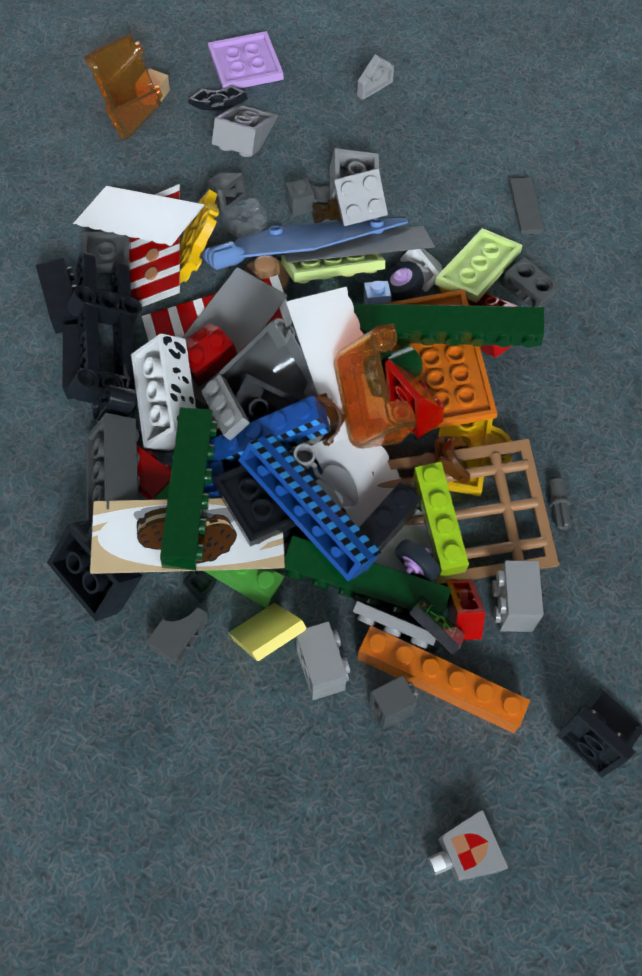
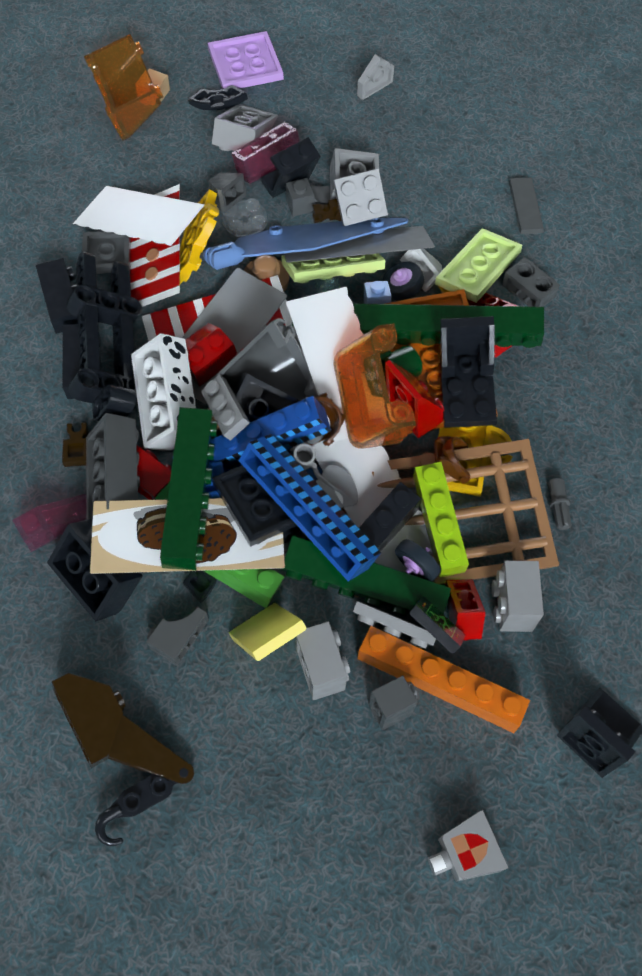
none -> clear pink slope [12,494,86,552]
none -> dark brown slope [52,673,194,846]
none -> dark brown plate [62,423,88,467]
none -> clear pink brick [231,122,300,184]
none -> black panel [261,137,321,198]
none -> black bracket [440,316,497,428]

